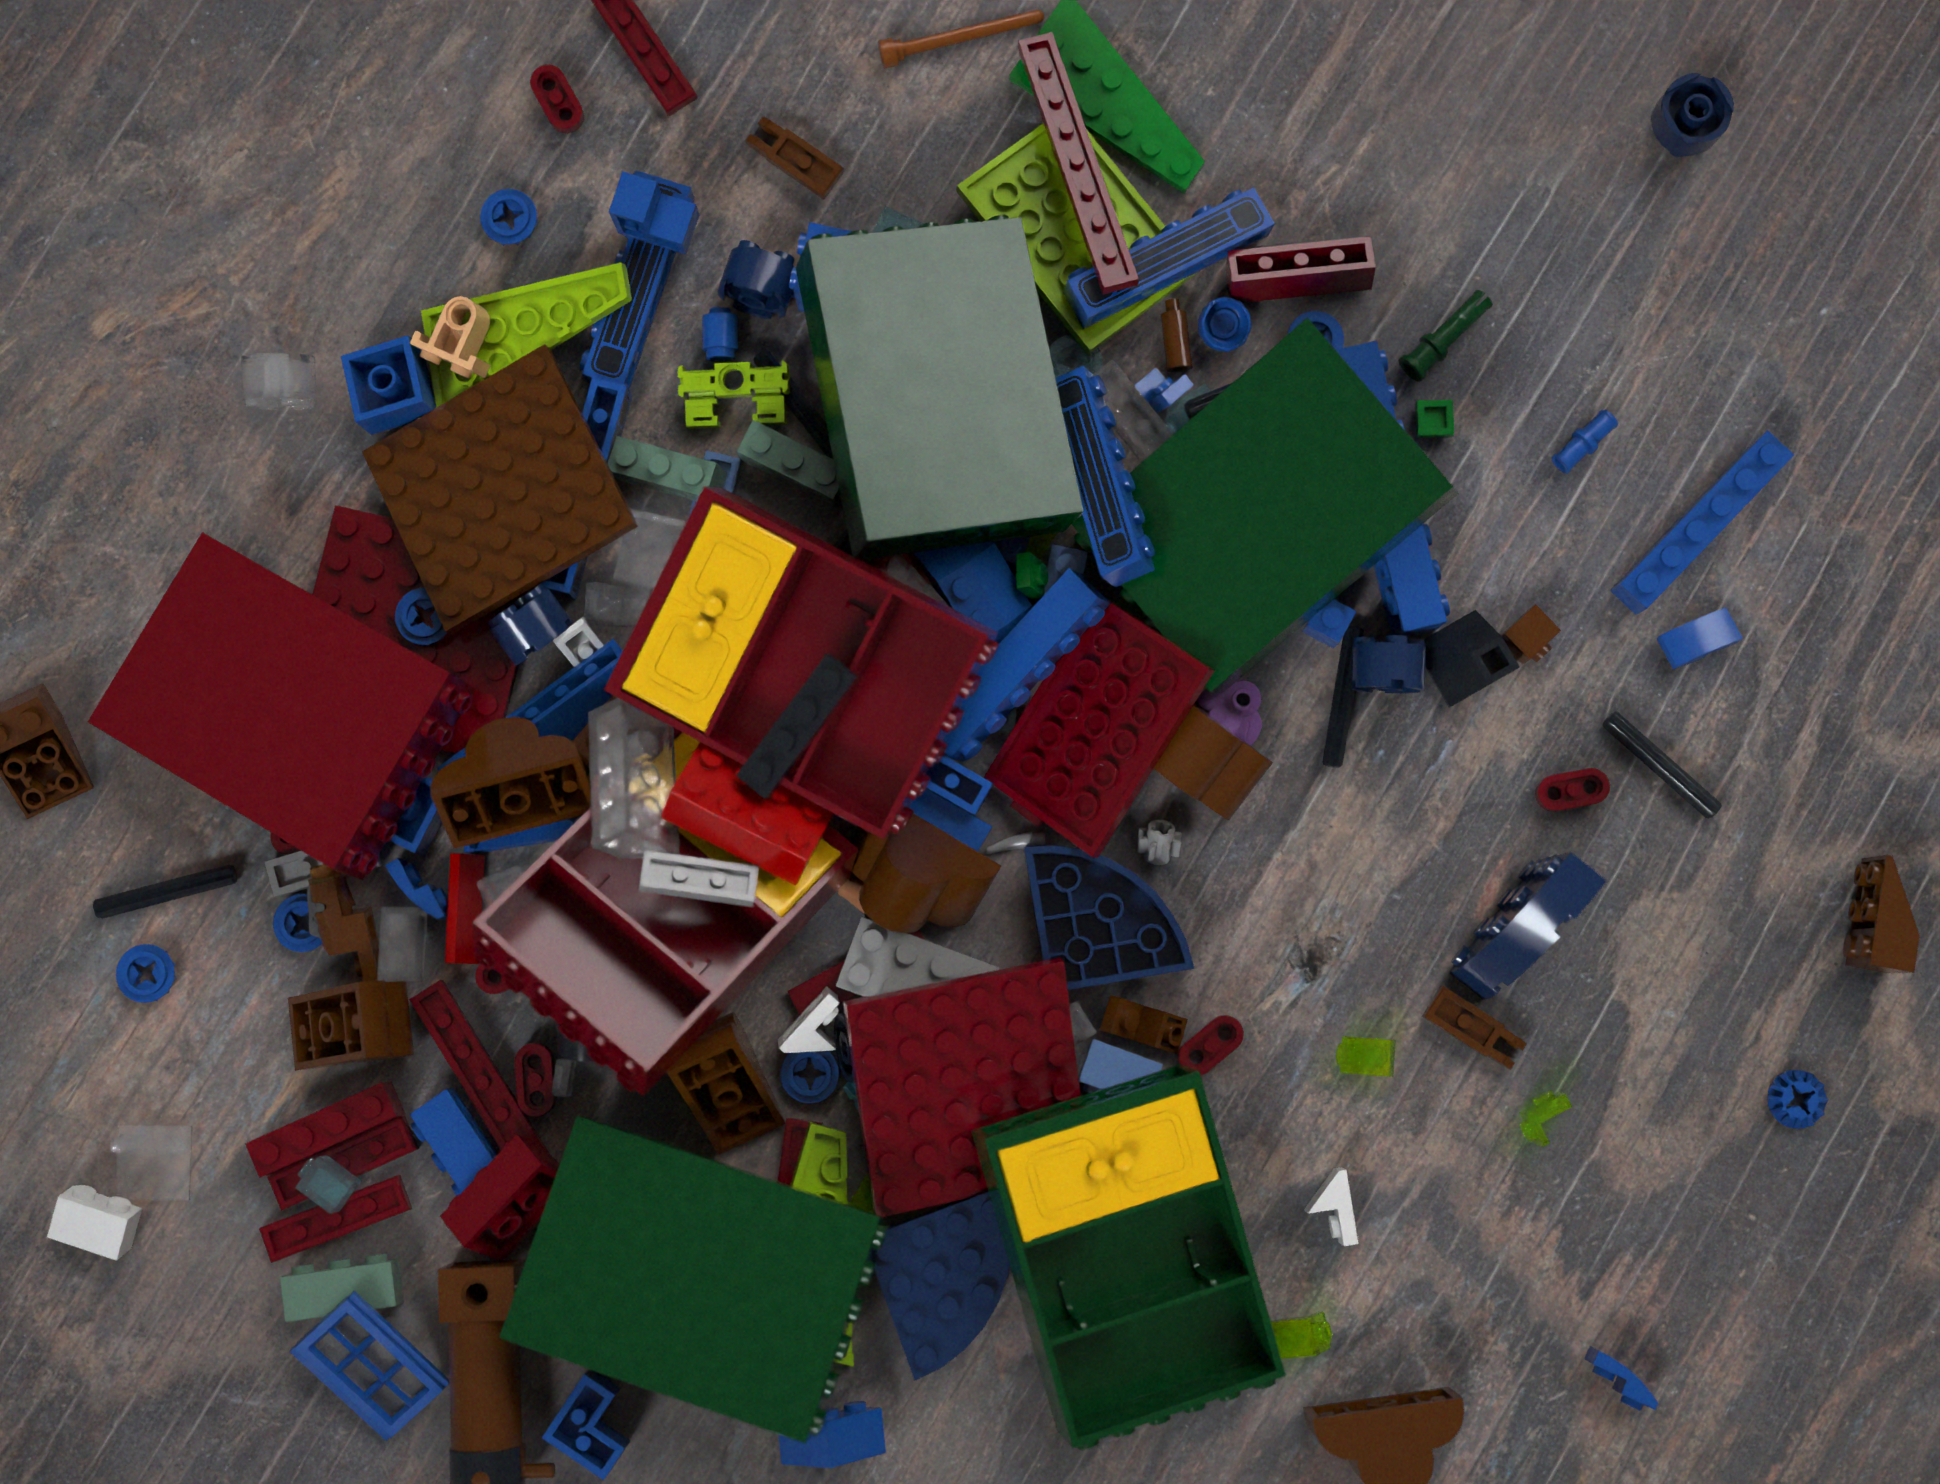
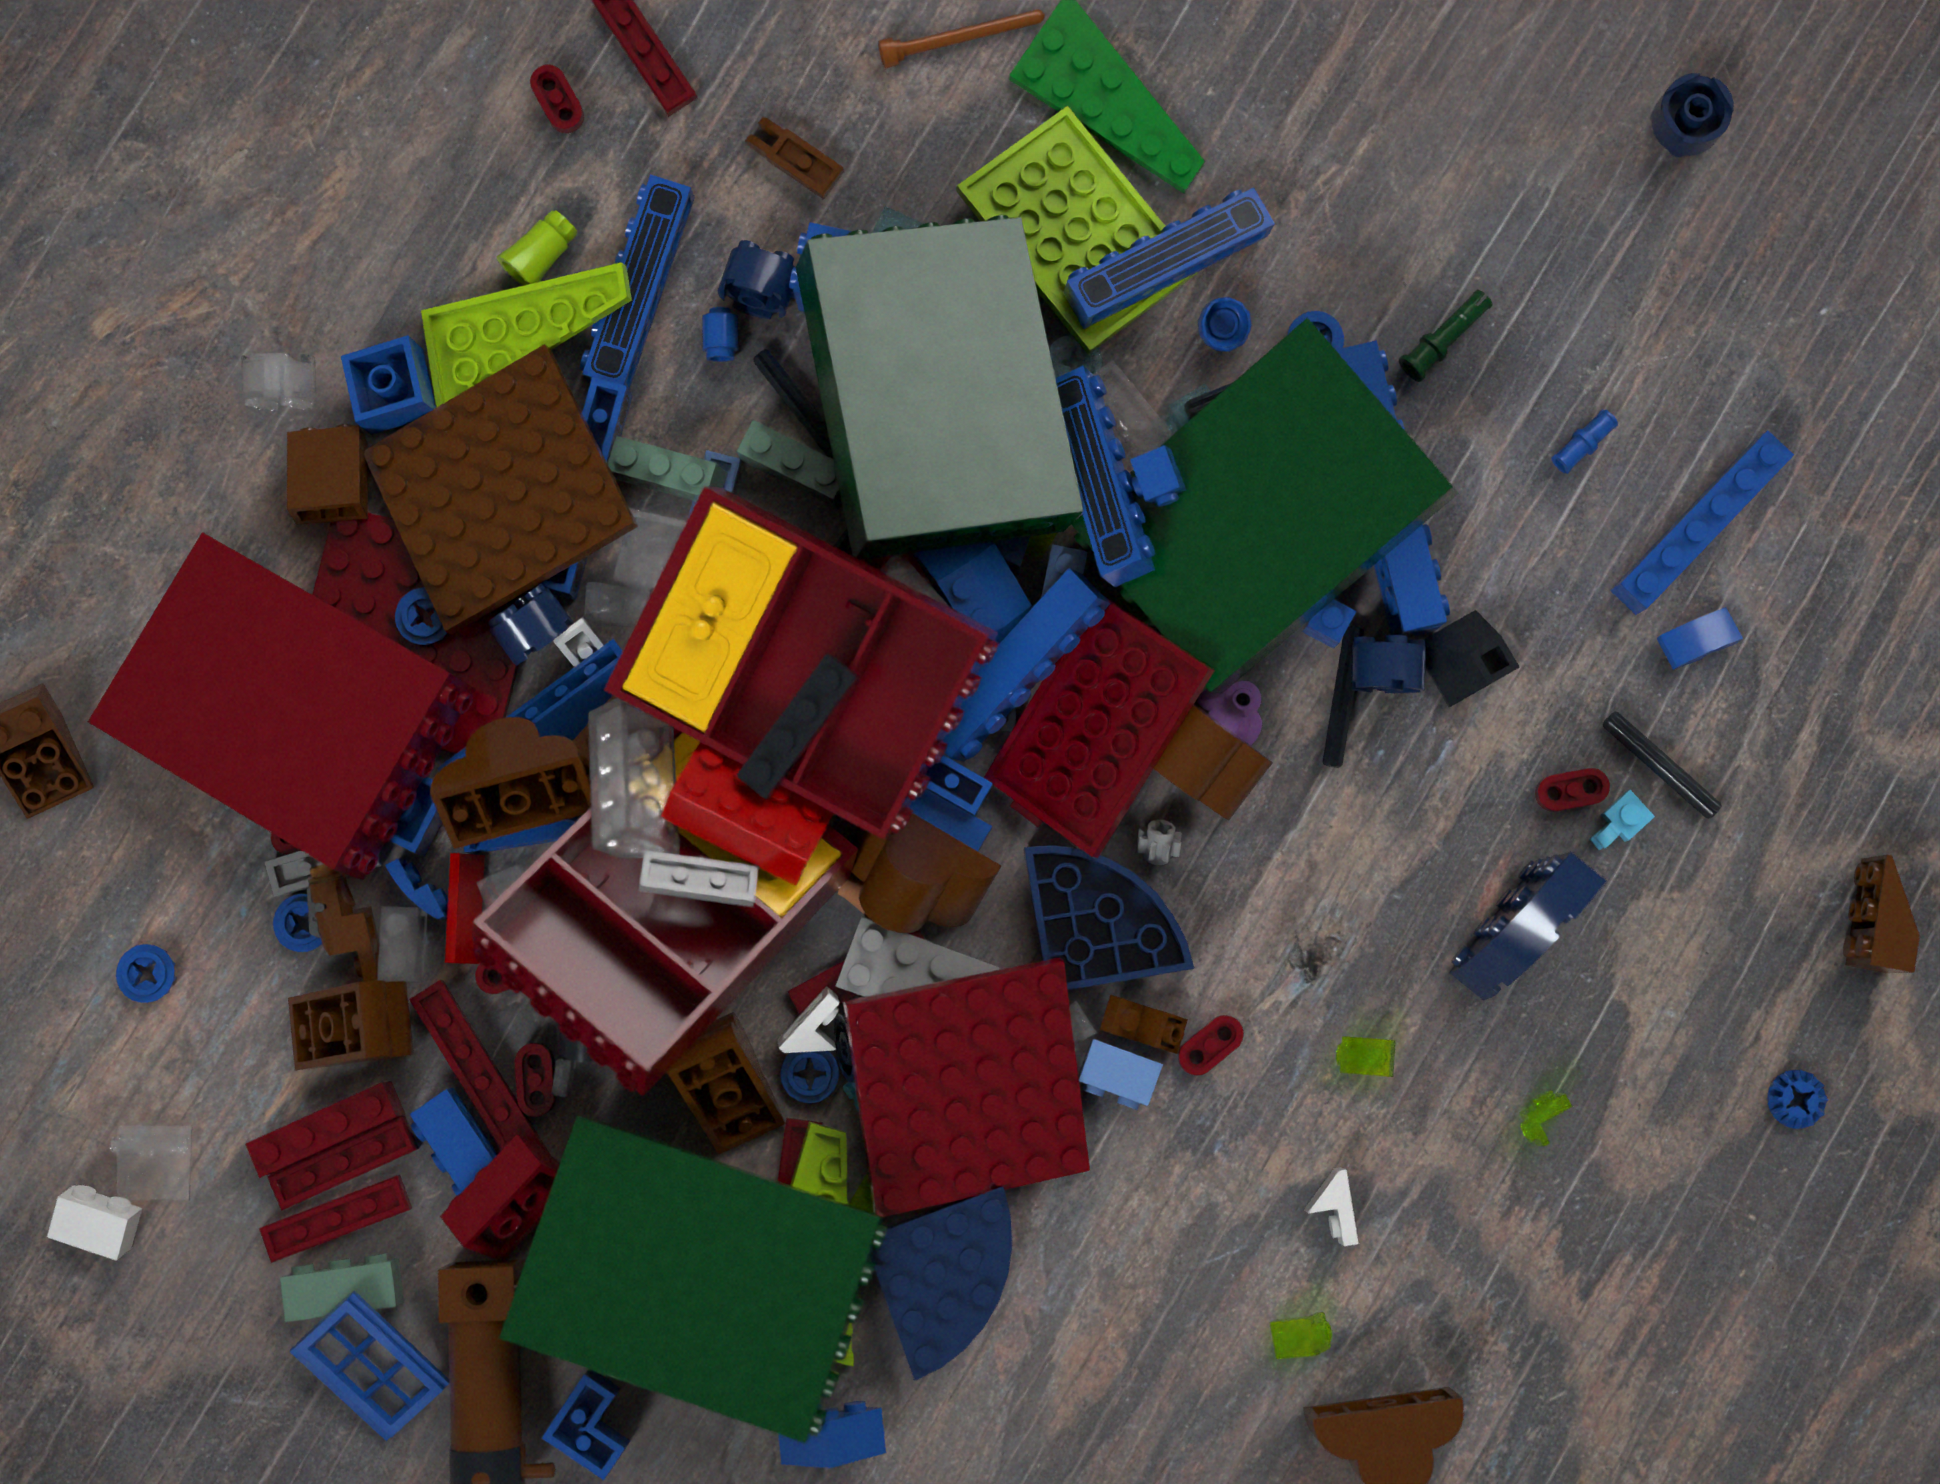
black axle [93,865,237,919] -> none
clear light blue brick [295,1155,361,1214] -> none
light nougat pin [410,296,490,379] -> none
blue gear [480,189,538,246] -> none
blue brick [609,171,700,254] -> none
lime piece [677,360,791,429] -> none
dark green container [971,1064,1286,1450] -> none
light grey helmet [986,831,1049,854] -> none
green plate [1017,552,1048,600] -> none
plate [1018,32,1139,294] -> none
bracket [1131,368,1194,417] -> none
reddish brown cylinder [1161,299,1193,372] -> none
dark red brick [1226,236,1376,303] -> none
green plate [1415,399,1454,438] -> none
reddish brown hinge [1422,986,1527,1070] -> none
reddish brown brick [1501,604,1561,664] -> none
blue slope [1584,1346,1658,1411] -> none
none -> reddish brown brick [287,424,368,525]
none -> lime plant [496,210,578,286]
none -> blue brick [1130,445,1186,507]
none -> medium azure plate [1589,790,1655,850]

